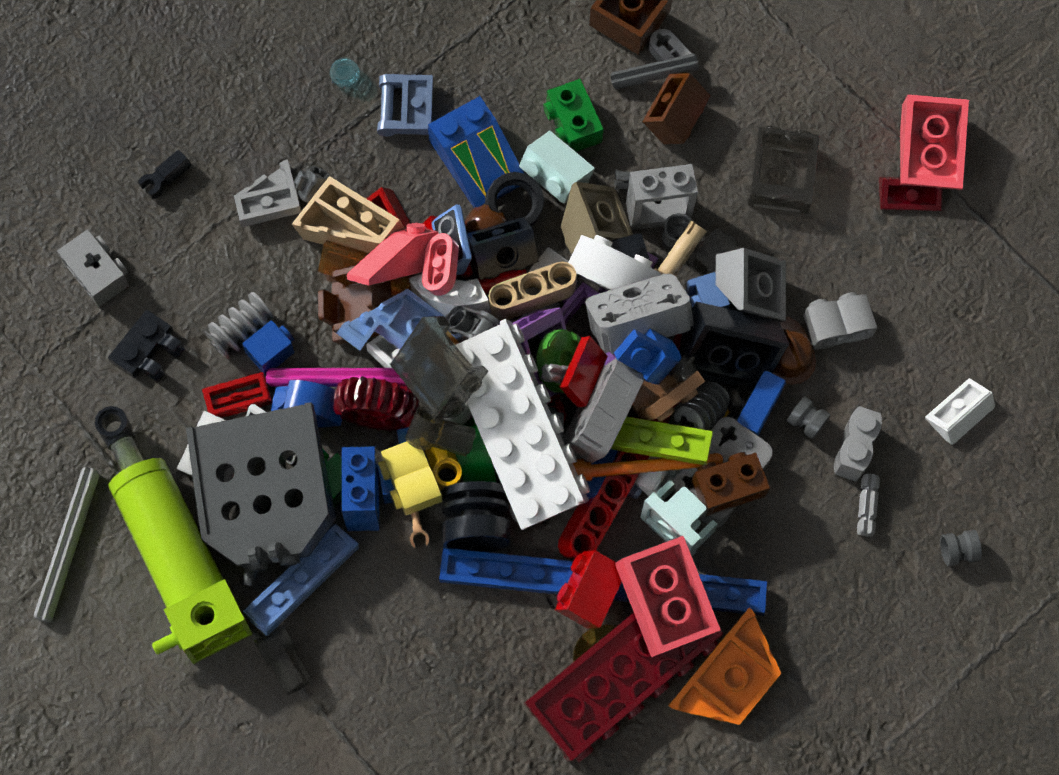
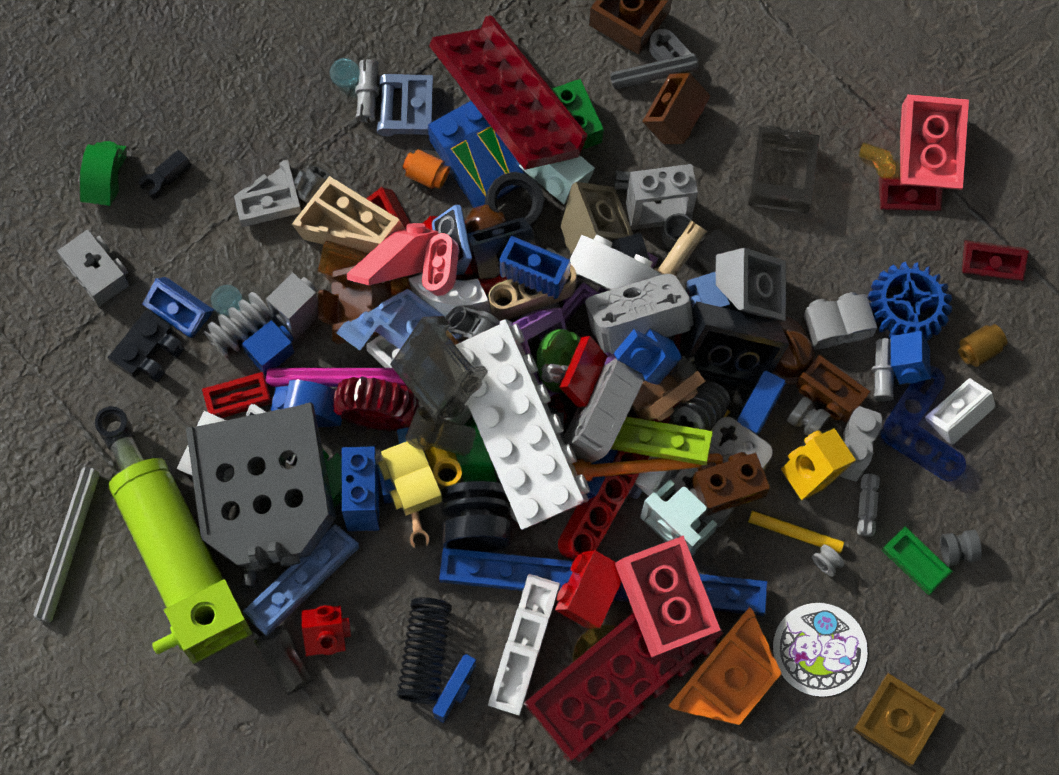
none -> green brick [80,141,127,206]
none -> blue slope [142,277,214,338]
none -> clear light blue plate [211,285,242,316]
none -> light grey brick [266,273,318,341]
none -> red brick [302,605,351,656]
none -> light grey pin [355,59,379,123]
none -> black piece [396,597,452,704]
none -> orange brick [403,149,450,189]
none -> dark red bracket [429,15,587,170]
none -> blue plate [432,654,476,723]
none -> white slope [488,574,560,715]
none -> blue brick [500,236,571,299]
none -> yellow bar [748,510,844,554]
none -> sticker [773,603,868,697]
none -> yellow brick [781,428,856,501]
none -> reddish brown bracket [795,355,870,424]
none -> light grey bush [812,544,845,577]
none -> pearl gold plate [853,673,946,767]
none -> clear yellow arm [858,142,896,178]
none -> blue gear [867,262,952,341]
none -> light grey axle [872,338,894,402]
none -> clear blue beam [881,366,966,481]
none -> green tile [881,526,953,596]
none -> blue brick [891,331,931,384]
none -> pearl gold brick [958,324,1008,367]
none -> dark red slope [962,240,1029,281]

